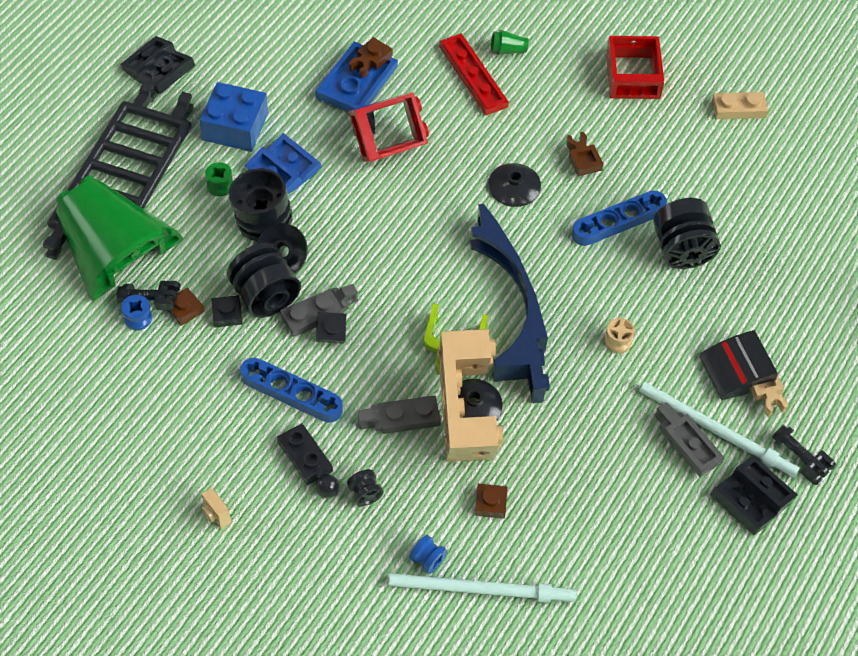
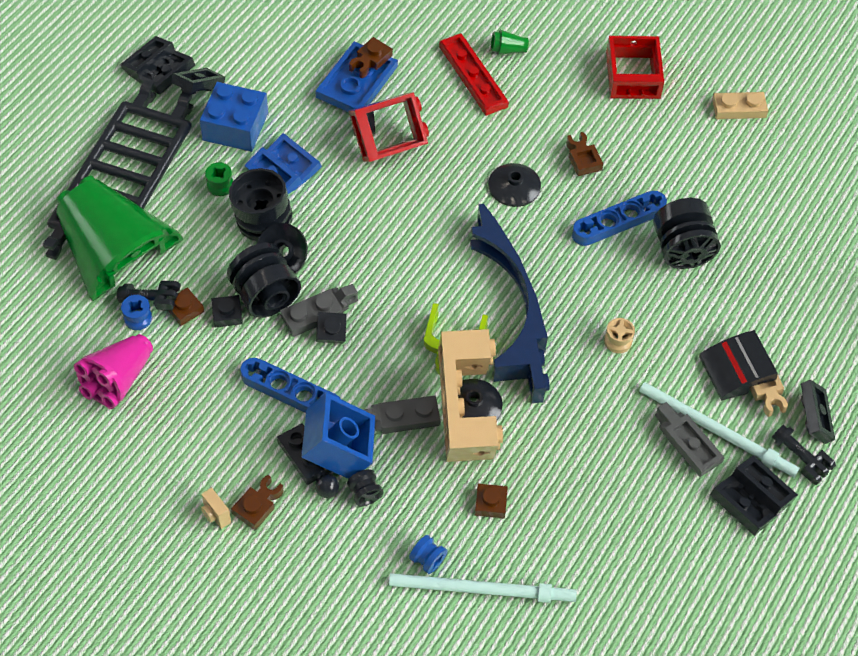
none -> dark pink cone [74,334,153,409]
none -> black plate [172,68,225,94]
none -> reddish brown plate [231,475,284,530]
none -> blue brick [302,392,375,479]
none -> black plate [801,379,835,444]

